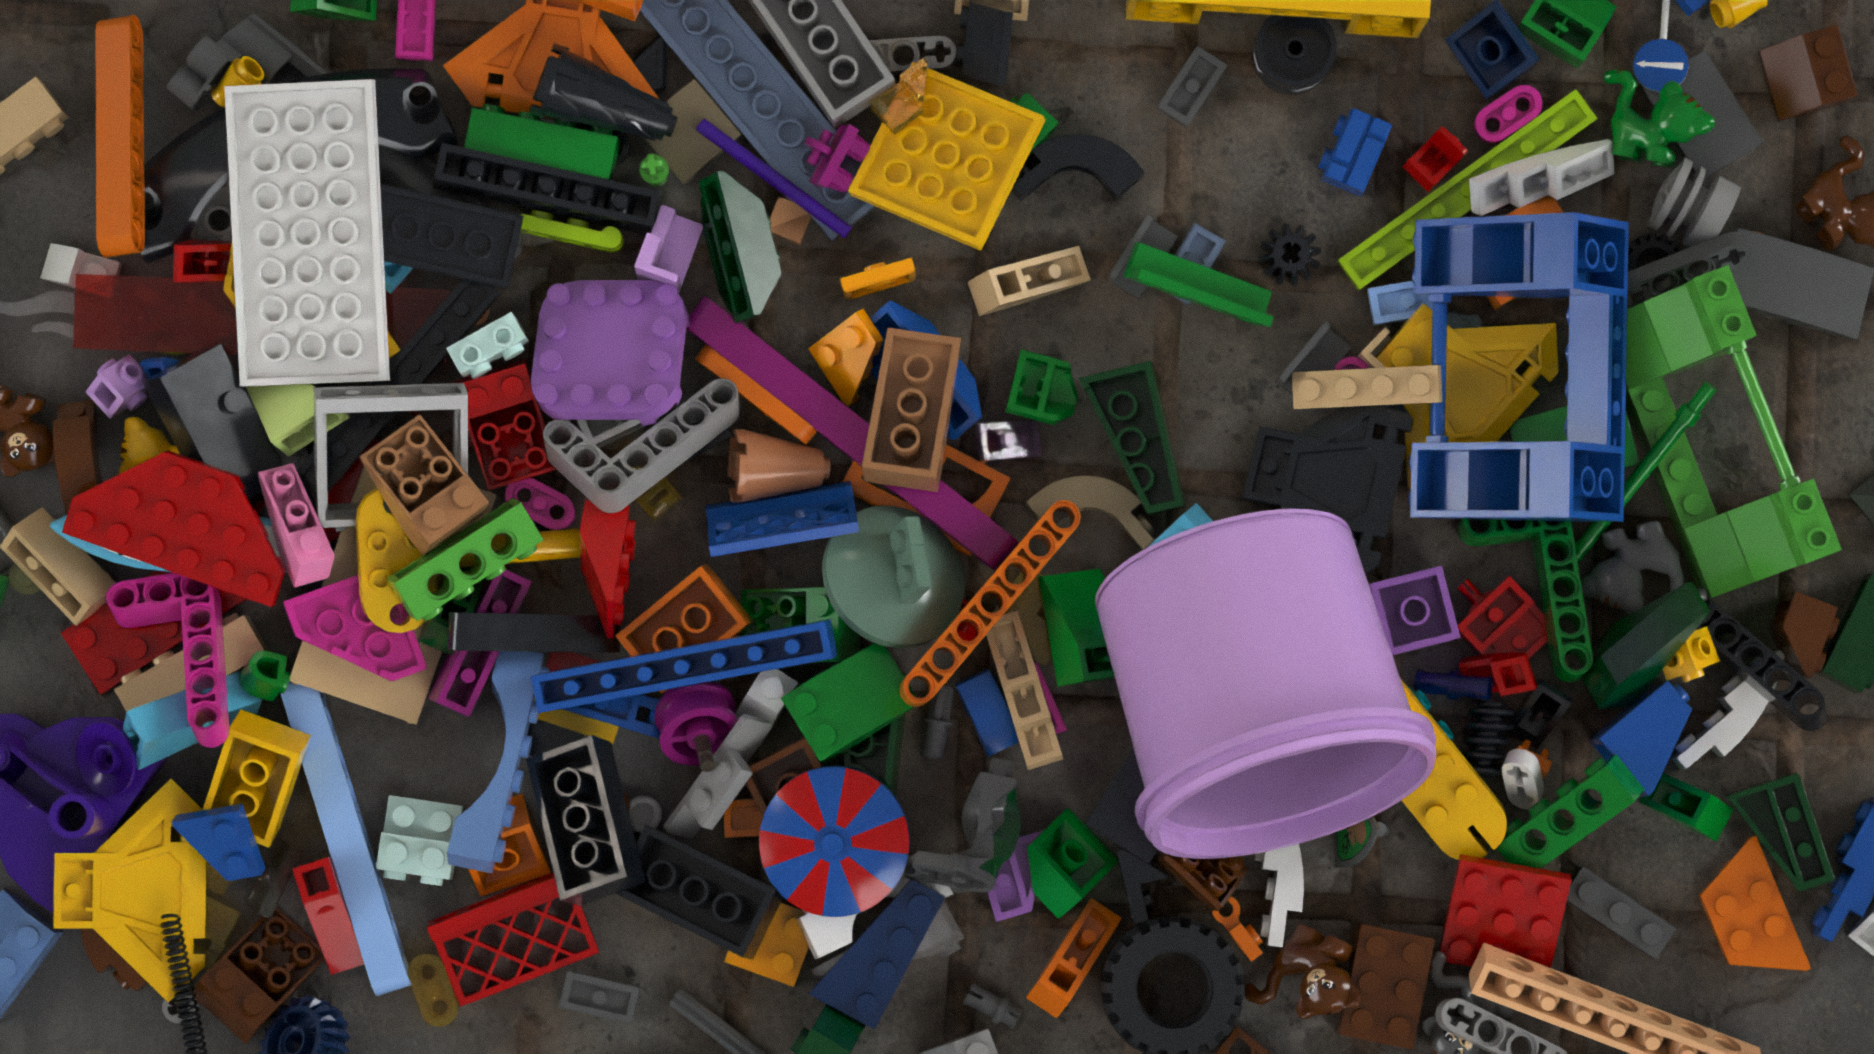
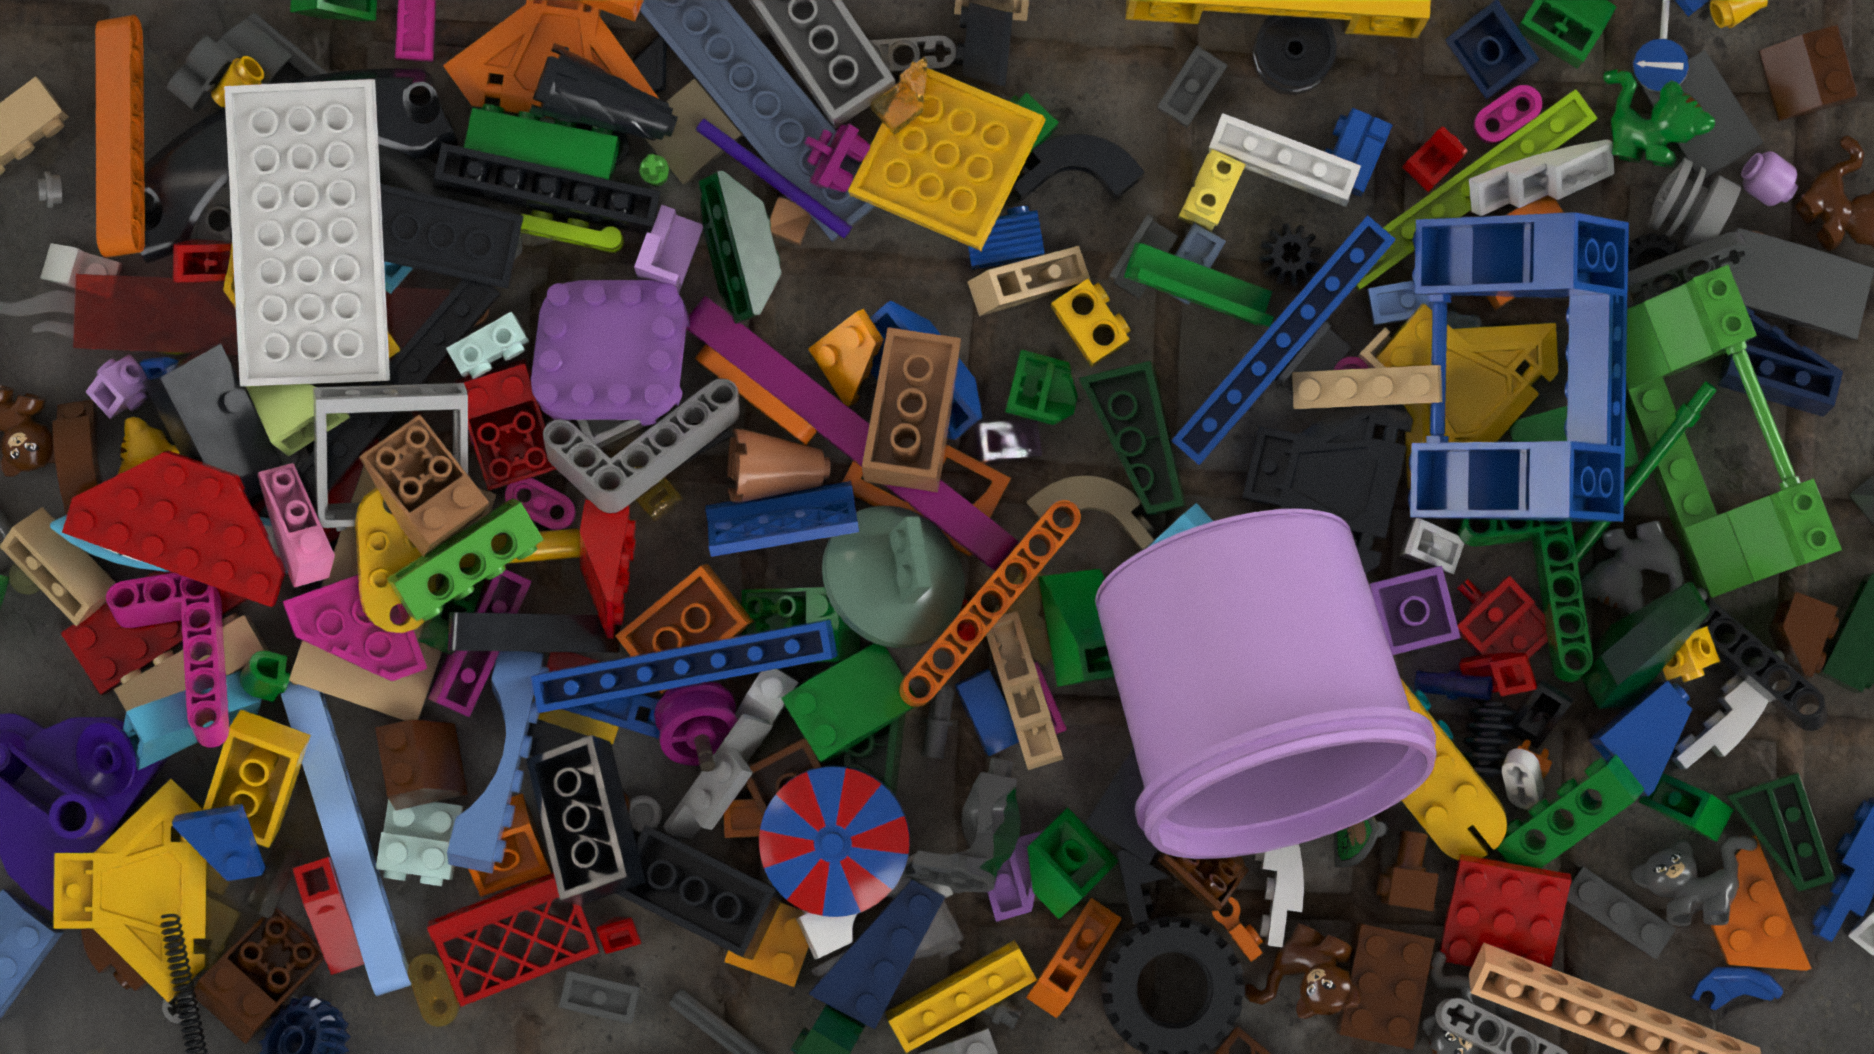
light orange plate [840,257,916,301] -> none
none -> light grey plate [37,171,62,208]
none -> reddish brown slope [375,719,468,811]
none -> red slope [596,917,641,954]
none -> yellow fence [885,940,1037,1053]
none -> blue brick [967,206,1045,270]
none -> yellow brick [1051,278,1131,368]
none -> blue brick [1171,215,1396,466]
none -> light yellow hips [1178,149,1246,232]
none -> white fence [1209,113,1361,207]
none -> reddish brown brick [1376,831,1439,911]
none -> white slope [1399,518,1464,574]
none -> dark grey animal [1631,835,1758,926]
none -> blue piece [1690,966,1783,1010]
none -> dark blue wedge [1717,306,1843,417]
none -> lavender head [1741,151,1798,206]

